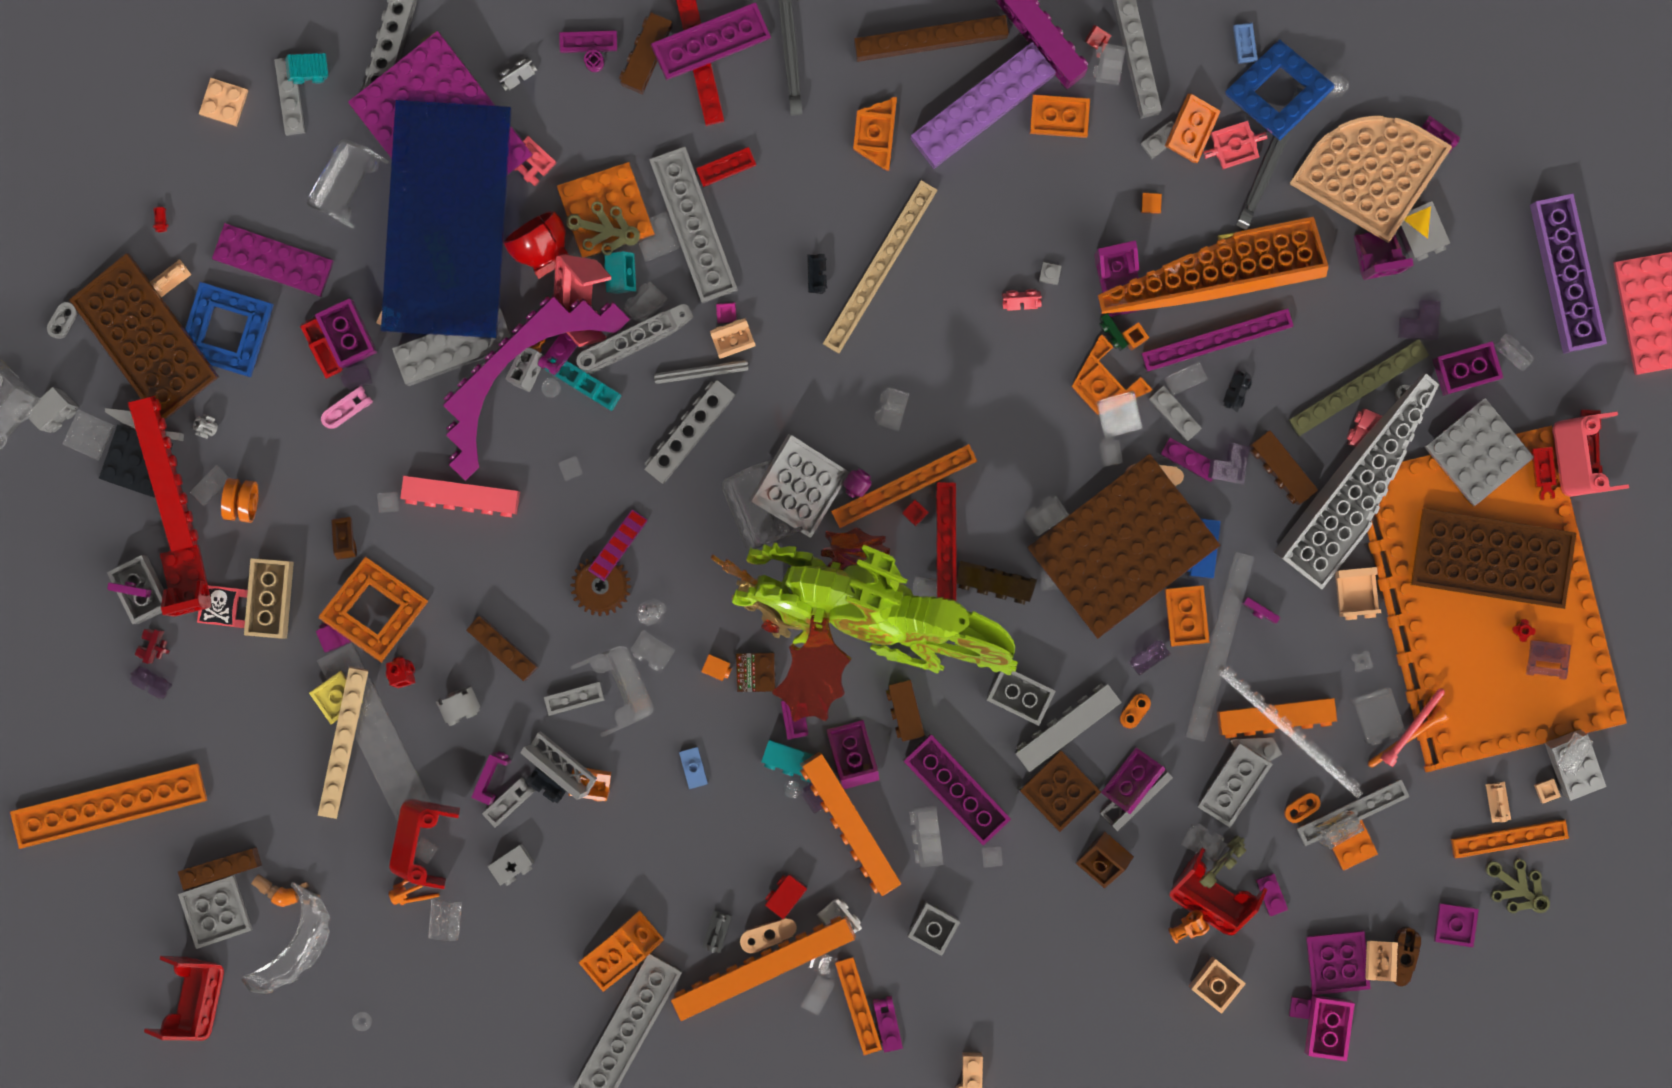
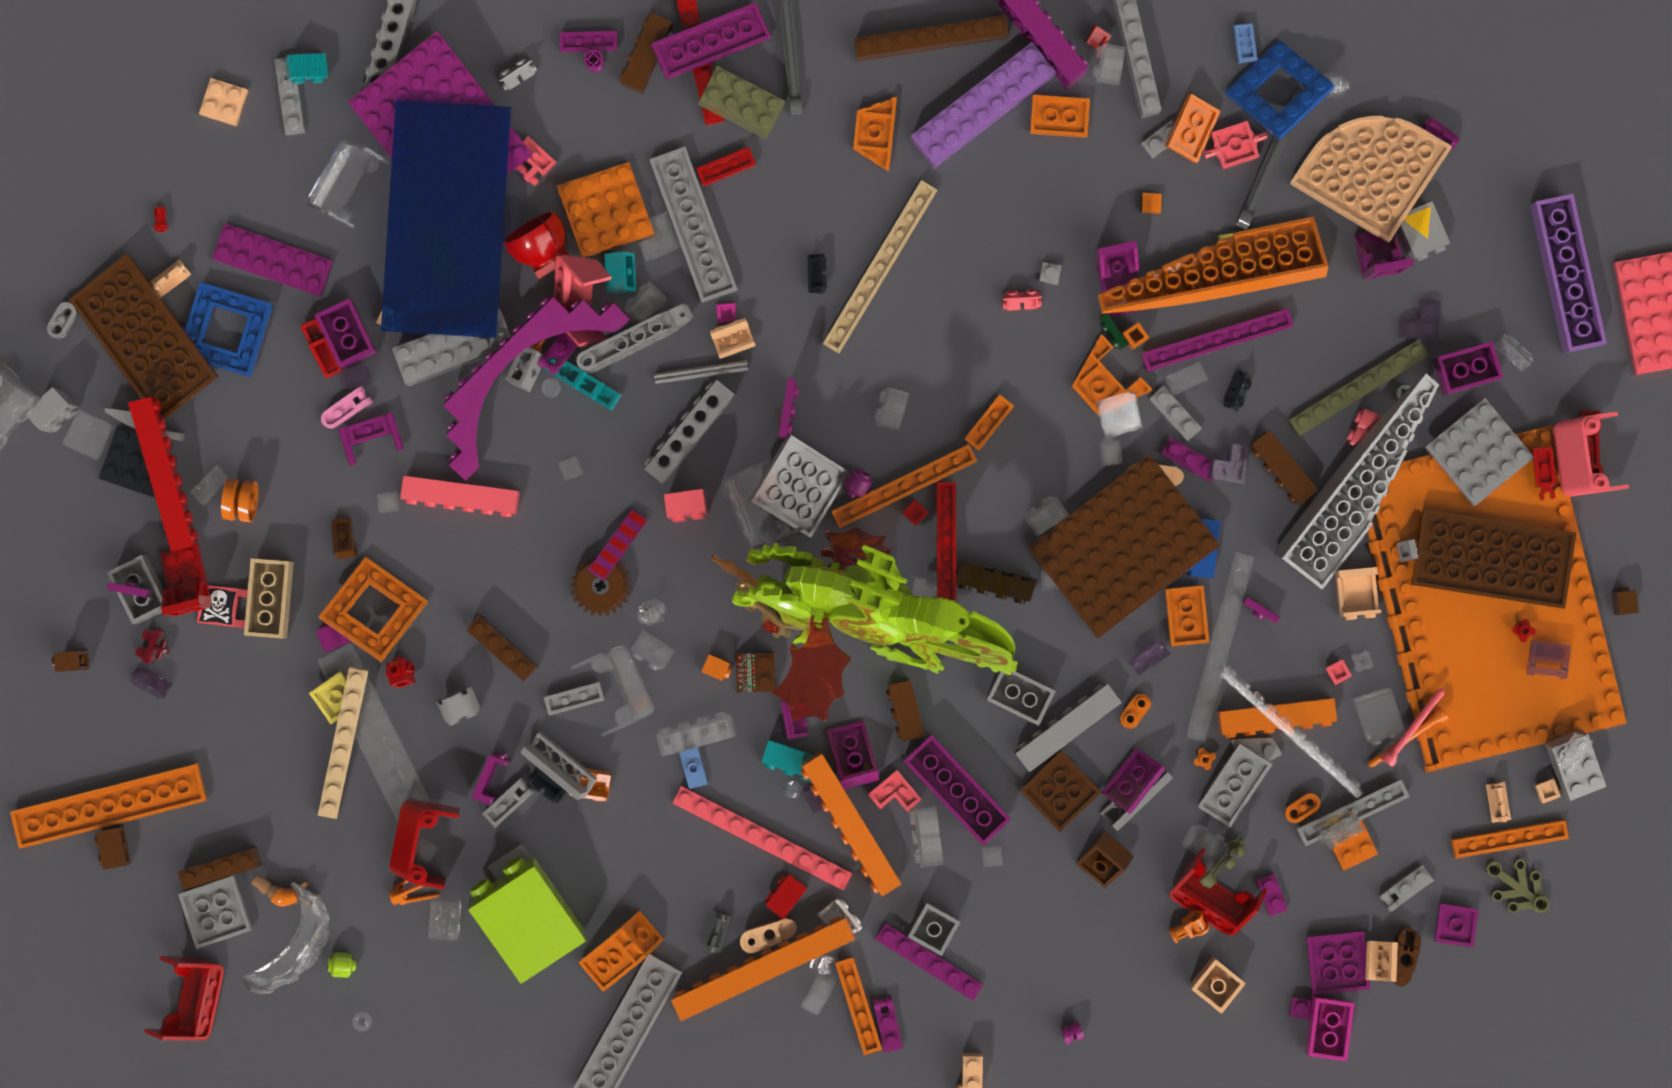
light grey gear [193,414,218,439] -> none
olive plant [566,201,640,256] -> none
none -> reddish brown brick [52,651,89,672]
none -> reddish brown brick [95,826,131,870]
none -> lime head [327,952,356,978]
none -> magenta plate [338,412,404,466]
none -> lime brick [468,856,586,984]
none -> clear brick [656,711,737,757]
none -> coral brick [664,489,708,523]
none -> coral plate [673,786,852,891]
none -> olive brick [698,66,786,140]
none -> magenta plate [778,378,799,441]
none -> coral plate [868,770,922,812]
none -> magenta plate [875,922,983,1001]
none -> orange plate [964,394,1014,451]
none -> magenta wheel [1060,1021,1084,1045]
none -> orange plate [1194,748,1216,770]
none -> coral plate [1325,659,1352,685]
none -> light grey plate [1379,864,1434,912]
none -> light grey plate [1397,539,1418,562]
none -> reddish brown brick [1611,587,1639,615]

